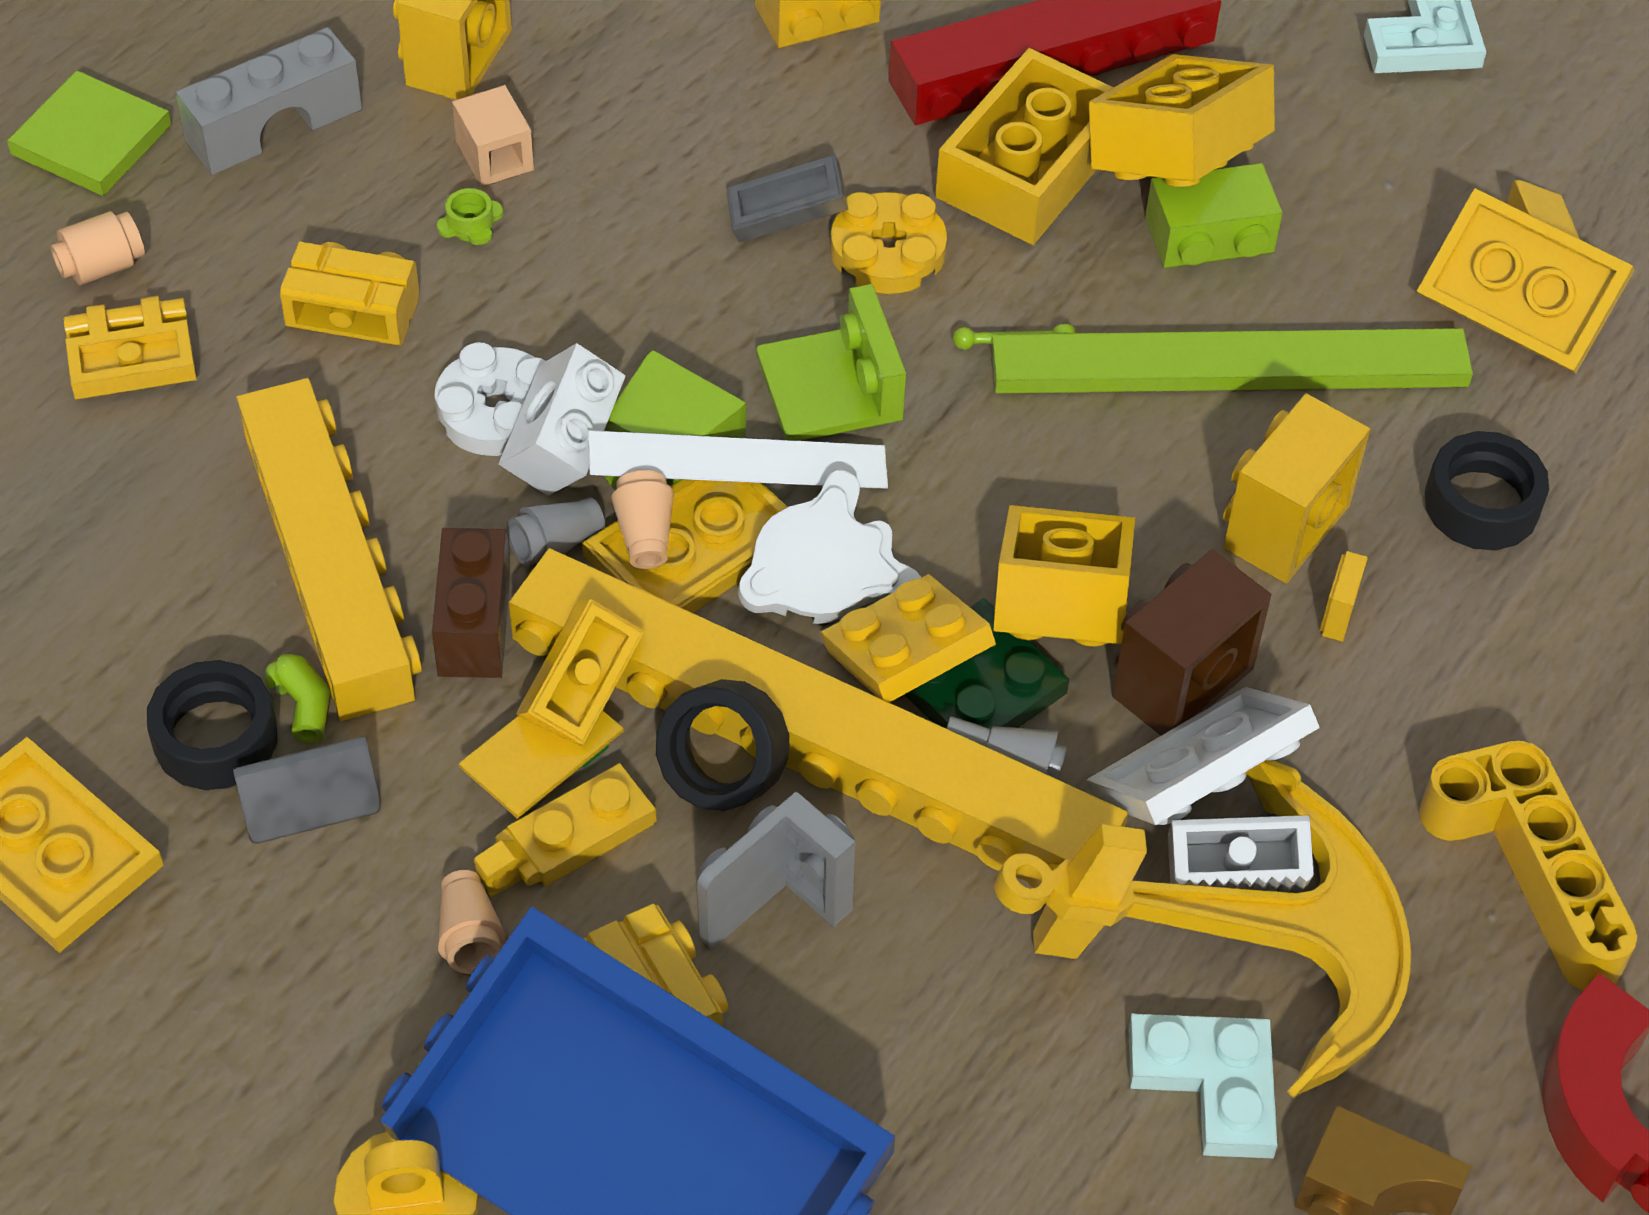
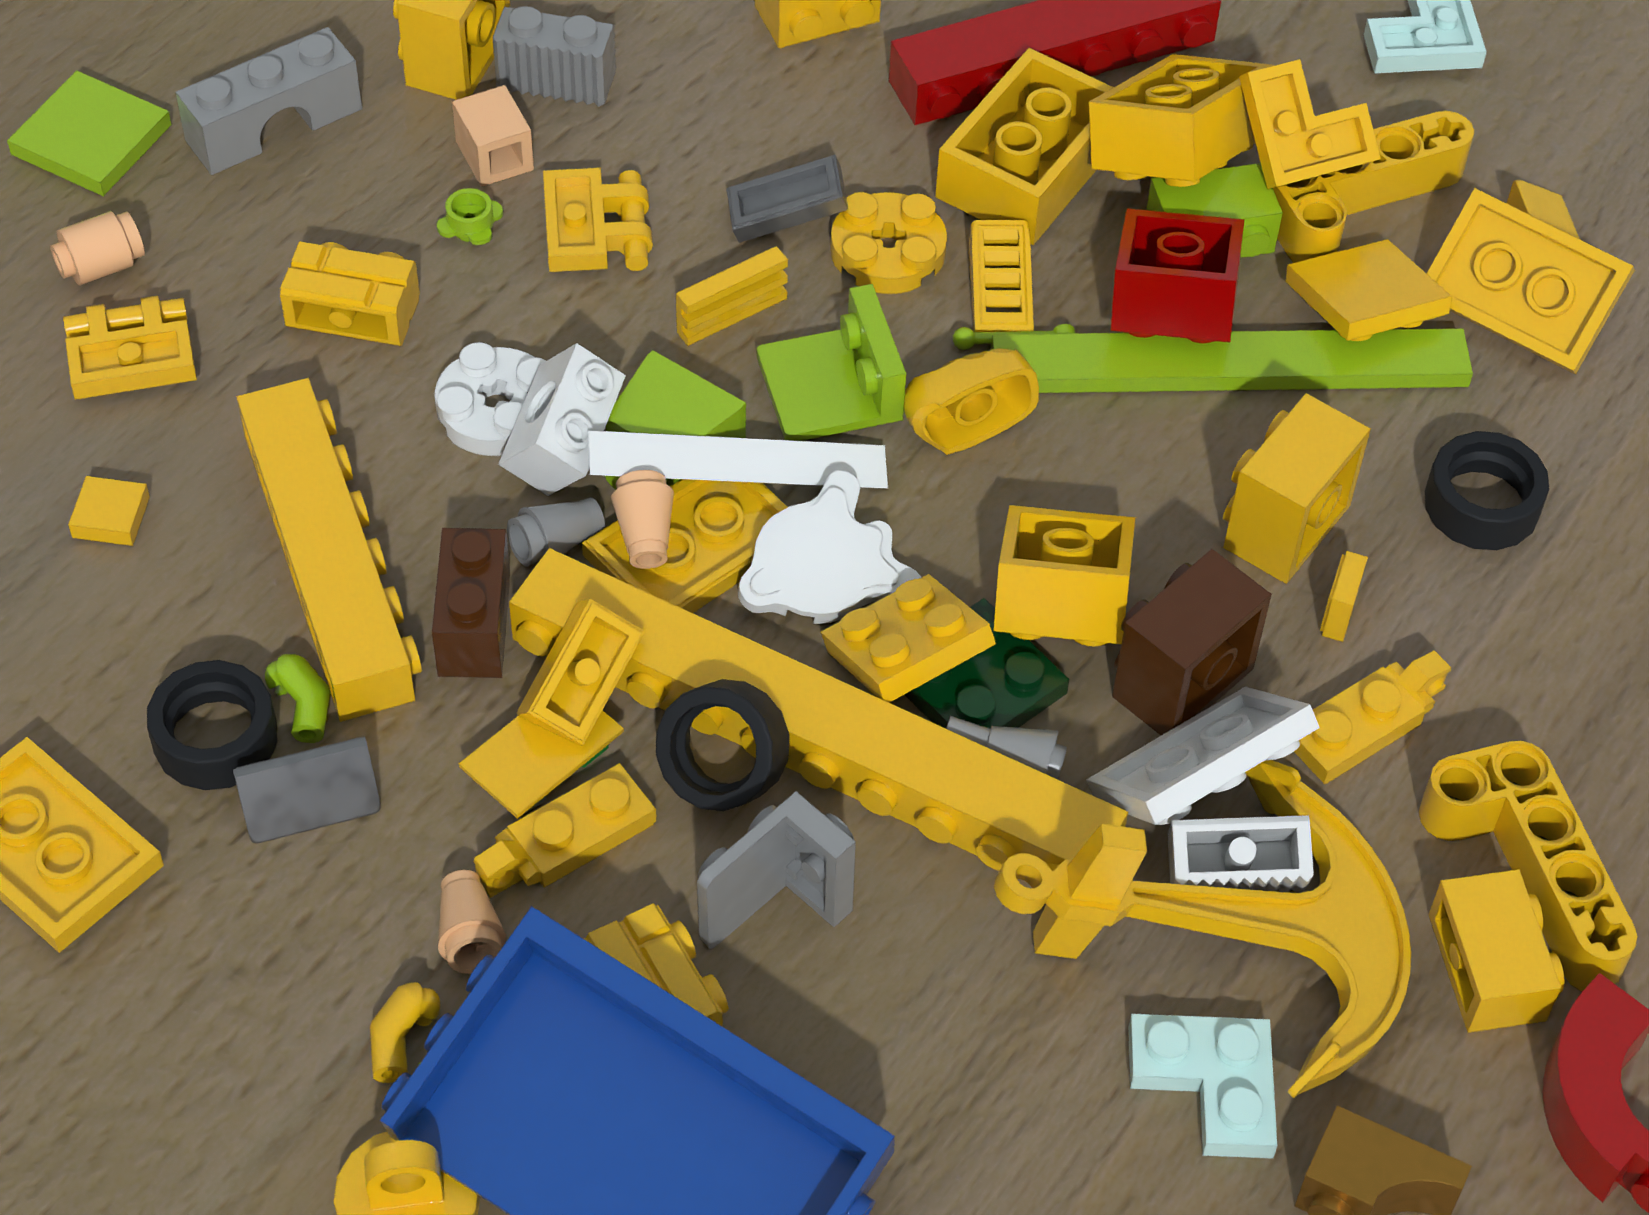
none -> yellow tile [68,476,150,546]
none -> yellow arm [370,982,440,1083]
none -> light grey brick [493,6,616,107]
none -> yellow plate [543,168,653,272]
none -> yellow tile [676,246,788,346]
none -> yellow piece [904,348,1039,455]
none -> yellow slope [969,220,1034,332]
none -> red brick [1110,208,1245,343]
none -> yellow plate [1239,59,1381,190]
none -> yellow beam [1273,111,1474,263]
none -> yellow tile [1286,239,1452,341]
none -> yellow hinge [1294,650,1451,784]
none -> yellow brick [1428,869,1564,1033]

